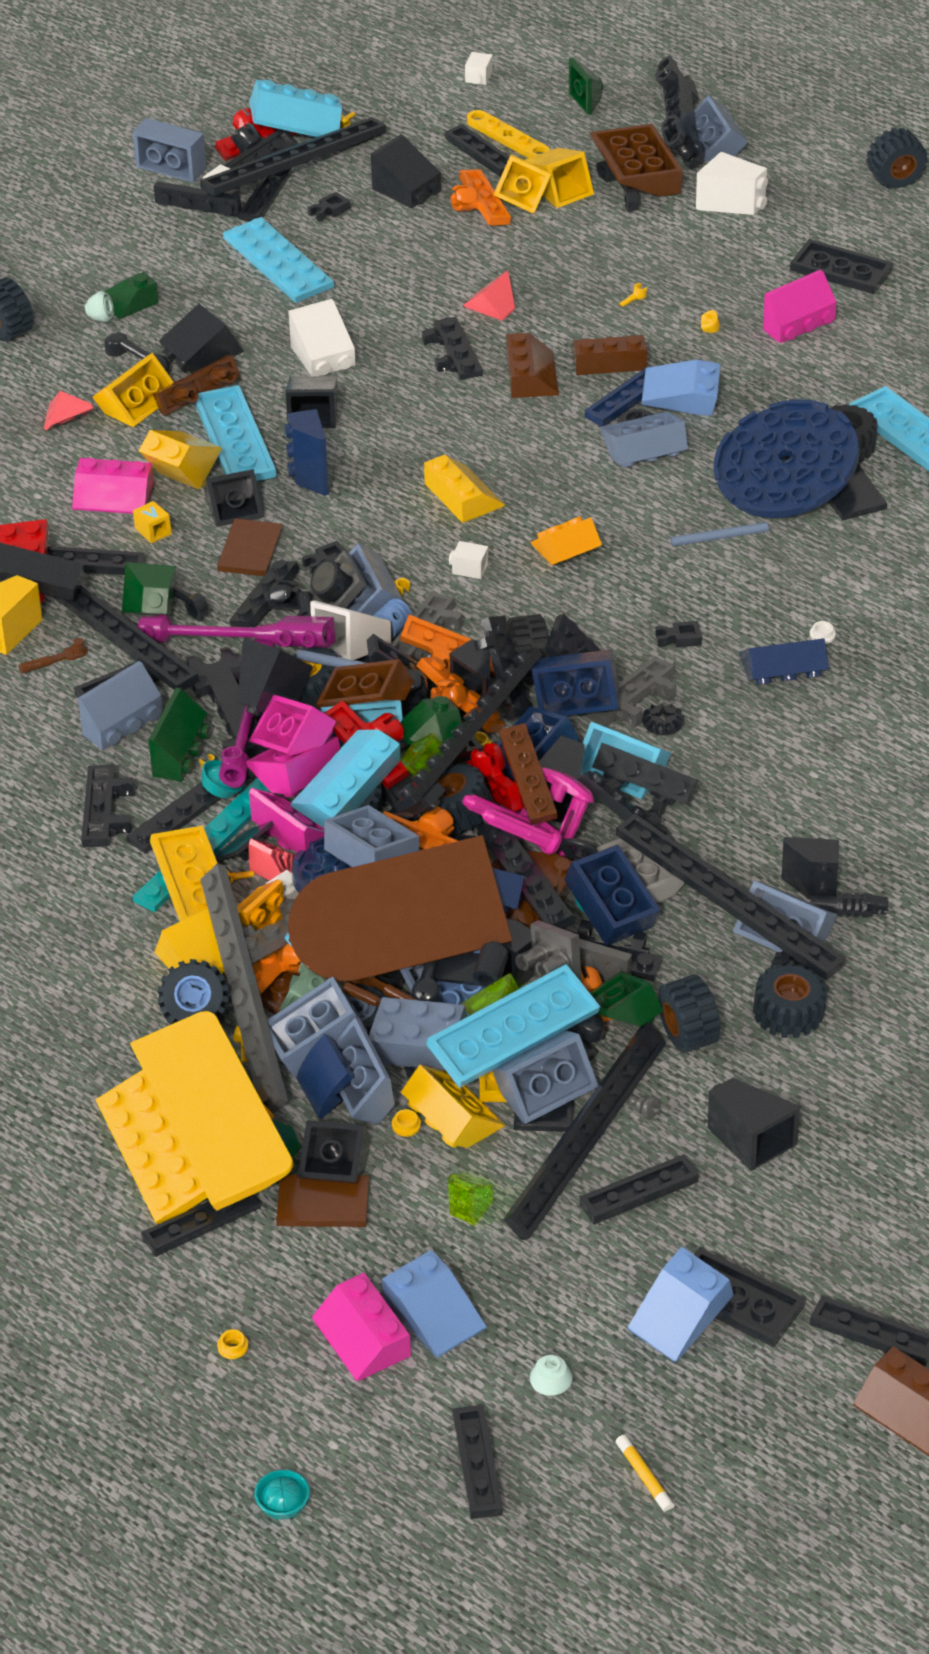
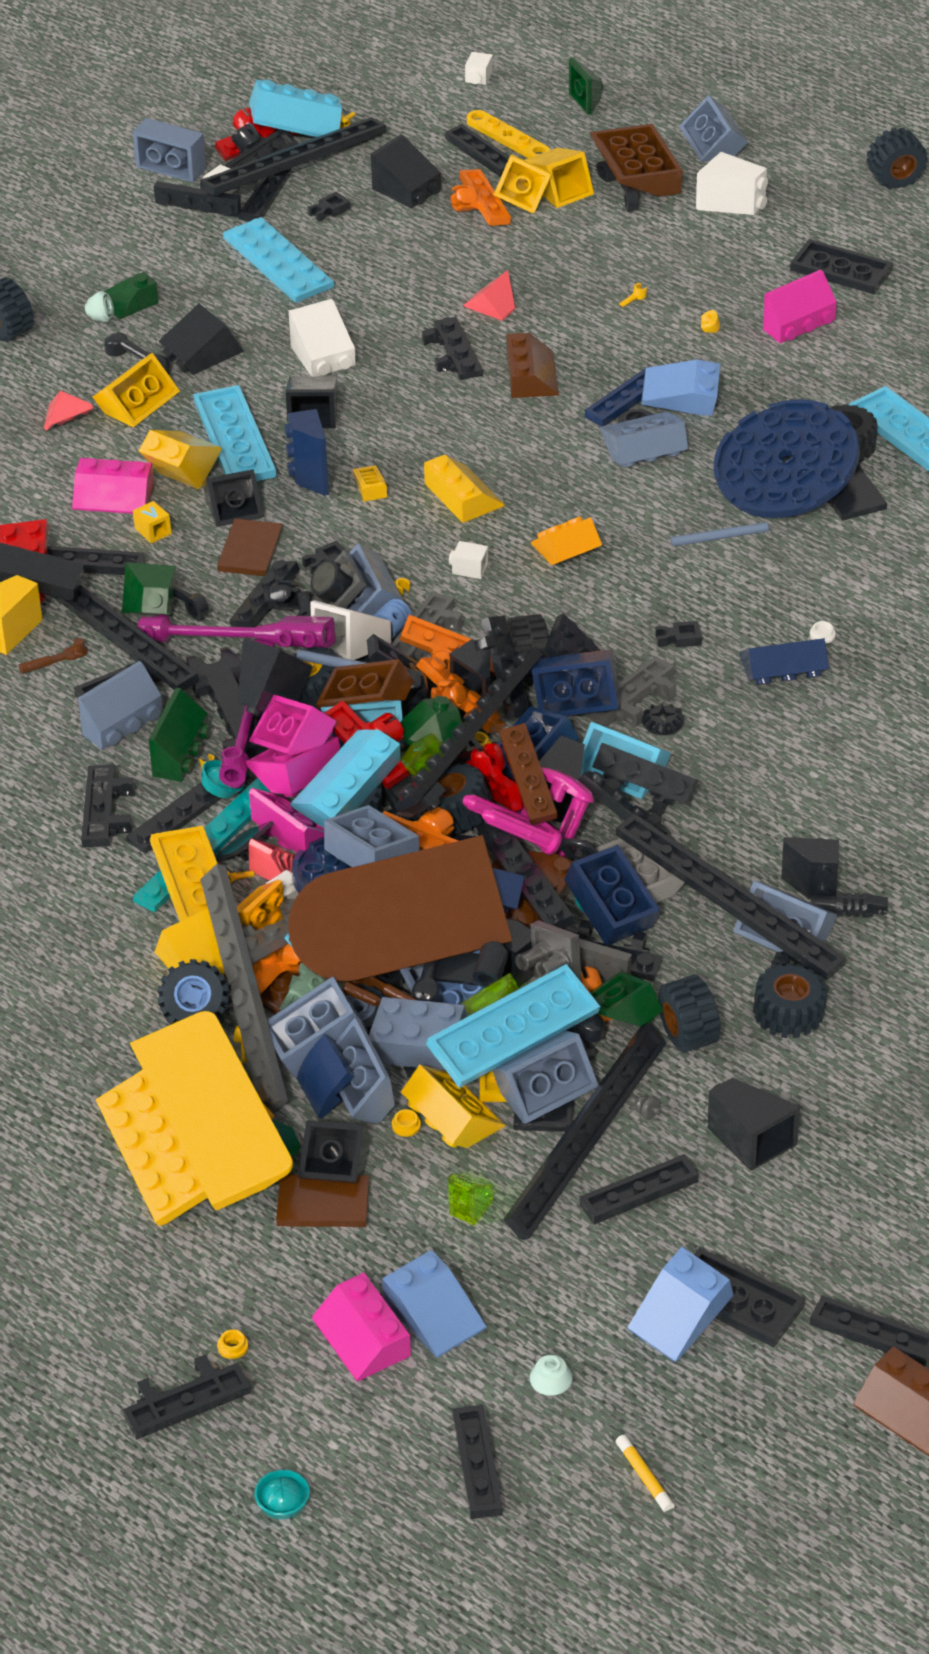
black tile [141,1194,261,1257] -> none
reddish brown plate [153,355,241,416] -> none
reddish brown slope [571,335,647,375] -> none
black piece [655,56,705,169] -> none
none -> black hinge [123,1354,251,1440]
none -> yellow slope [352,465,387,502]

